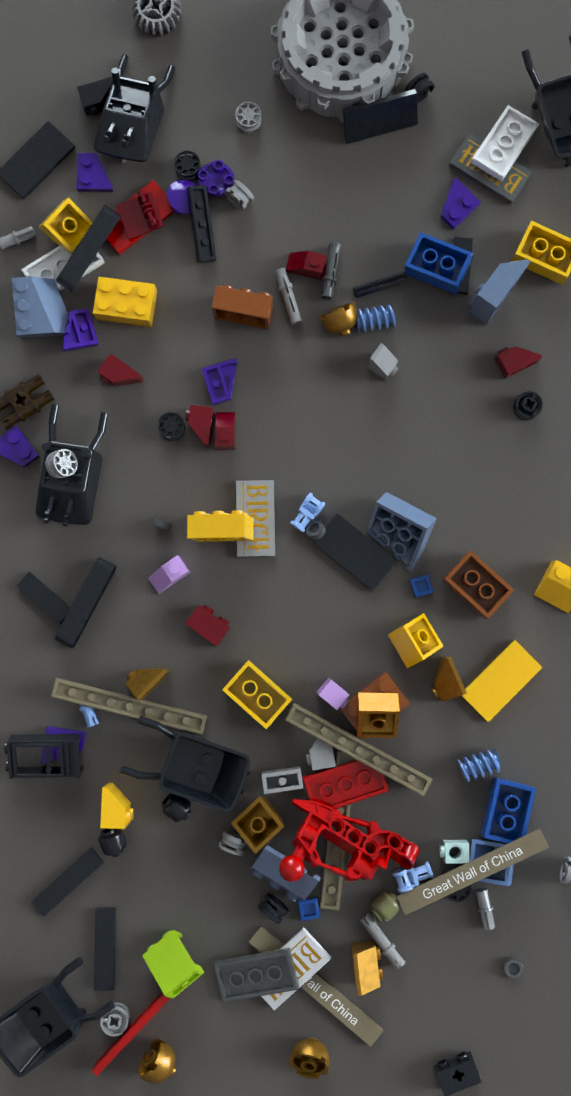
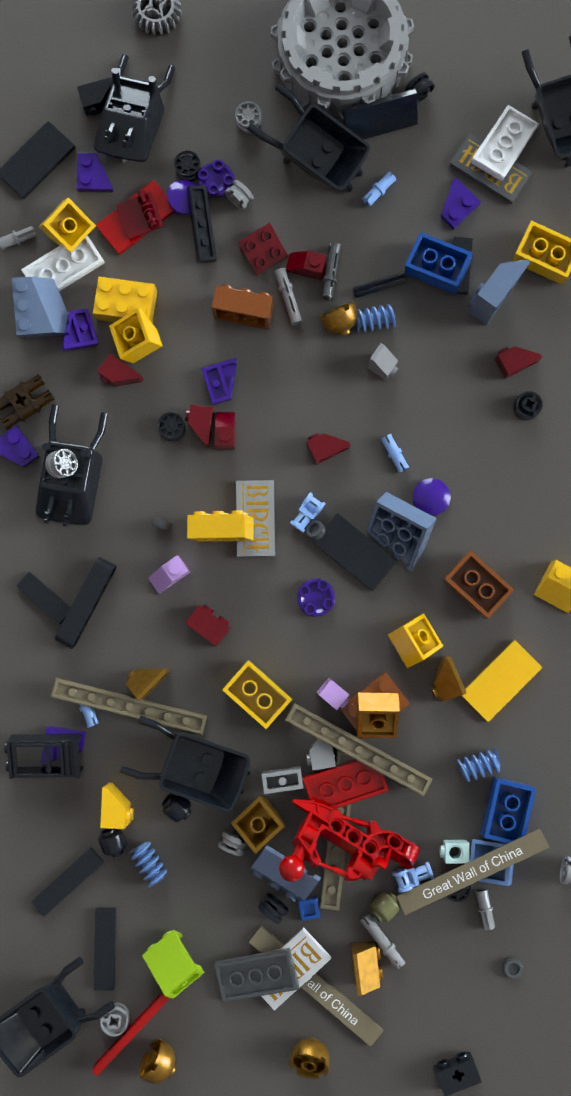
black beam [55,204,121,292] -> none
blue tile [409,574,434,598] -> none
none -> yellow slope [109,308,163,364]
none -> medium blue piece [129,841,167,888]
none -> dark red hinge [238,222,288,275]
none -> black piece [247,83,370,192]
none -> dark purple dish [297,579,335,617]
none -> dark red slope [306,433,351,465]
none -> light blue pin [362,172,396,207]
none -> light blue pin [381,434,409,473]
none -> dark purple dish [413,478,451,516]

